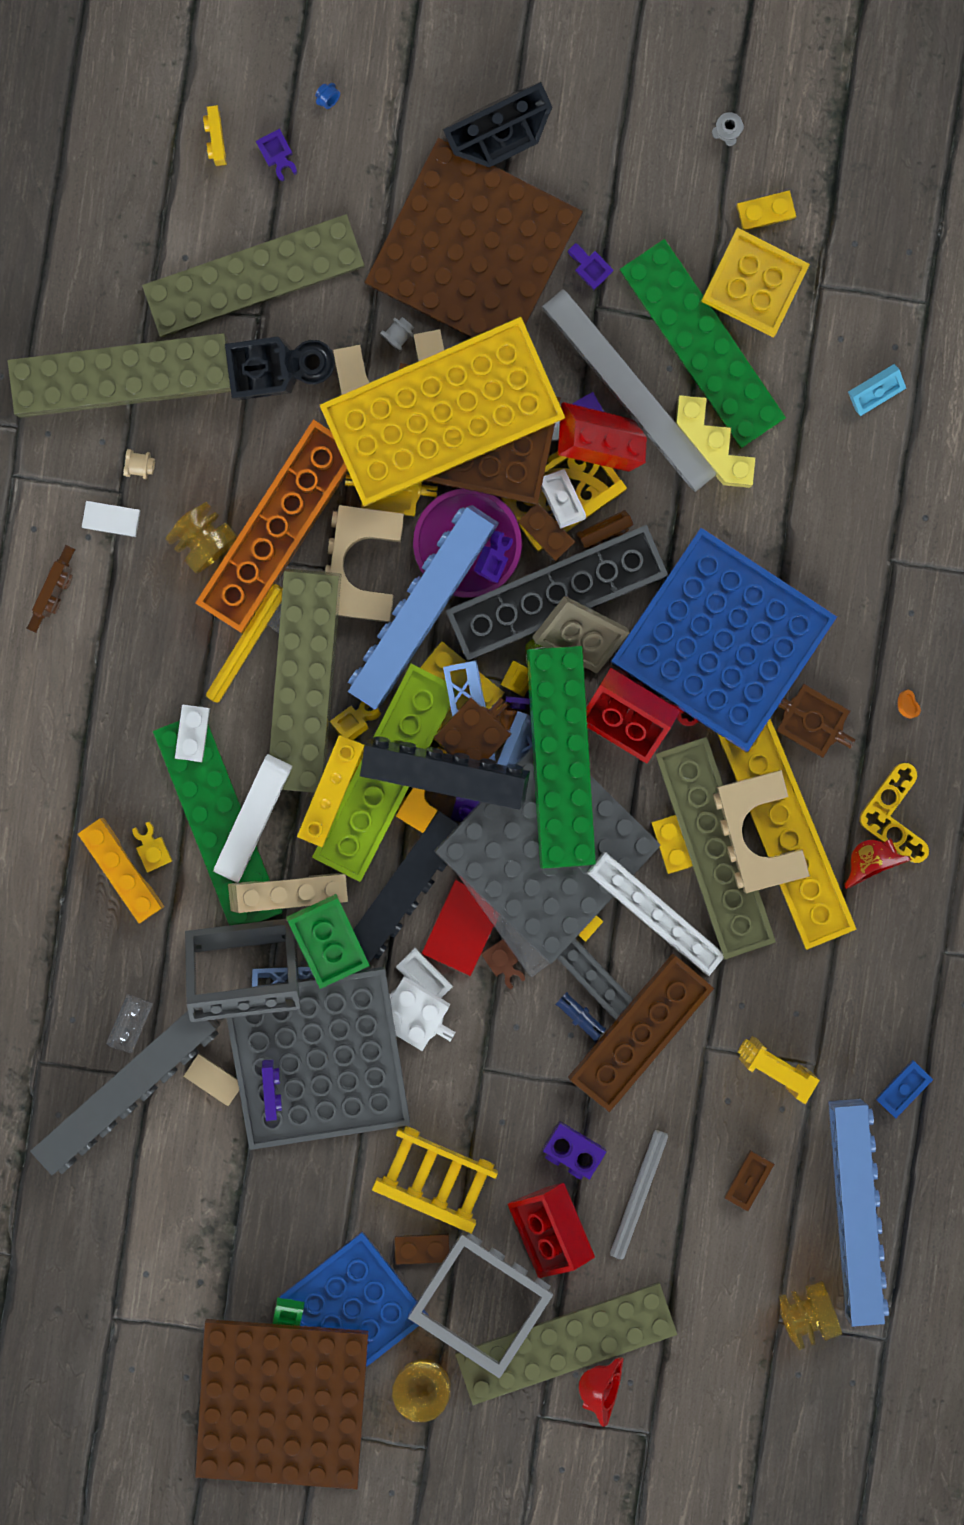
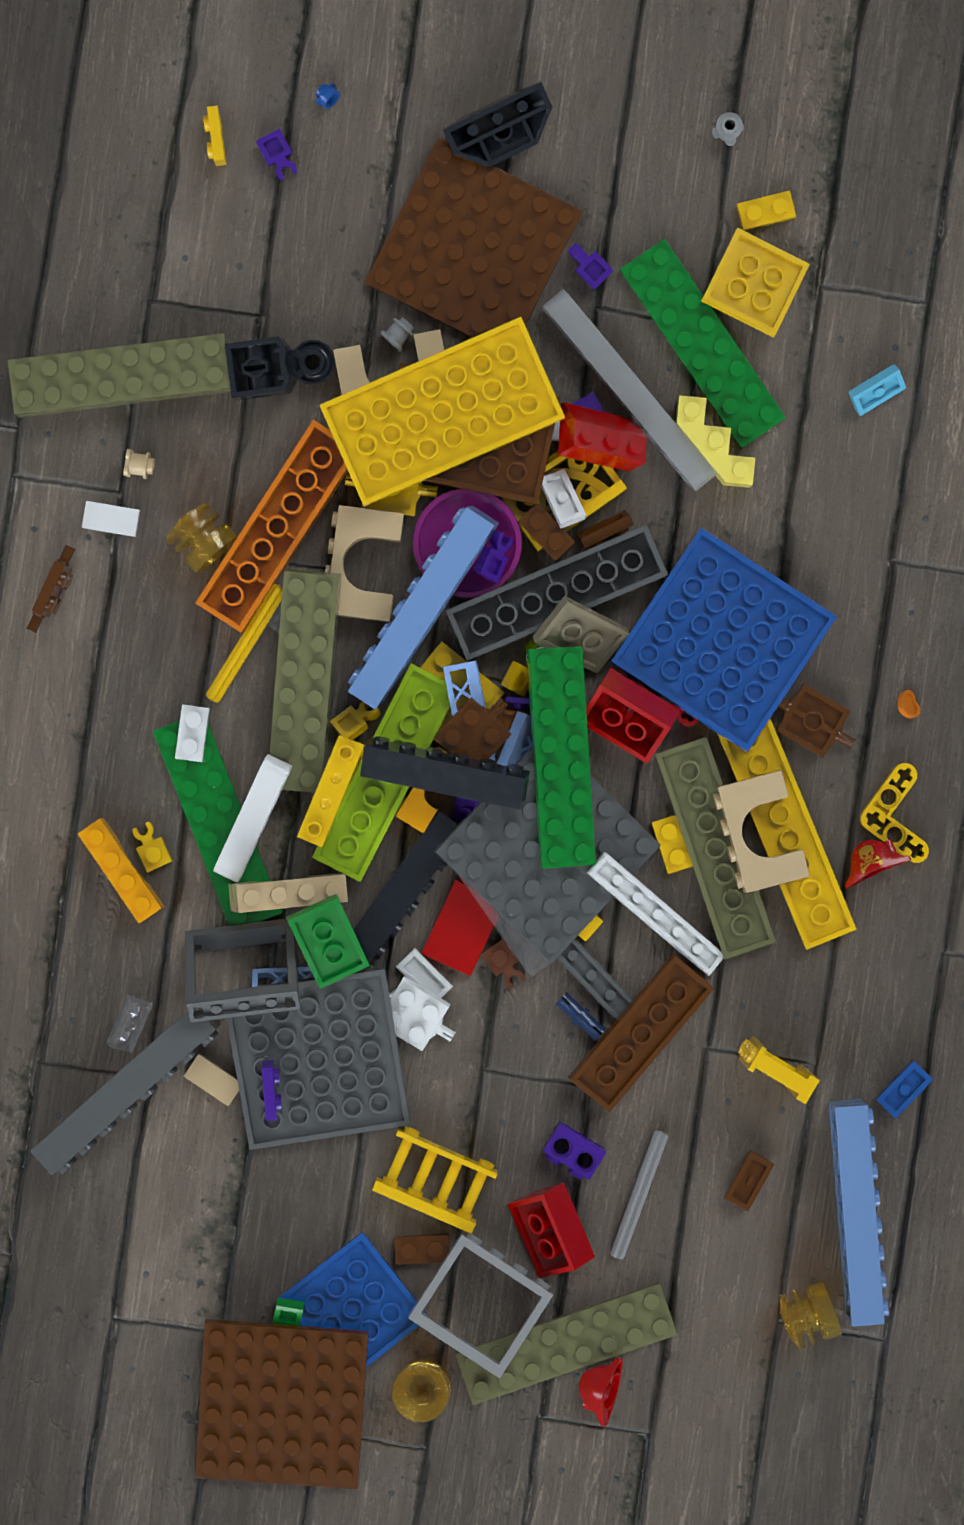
olive plate [142,214,365,338] -> none

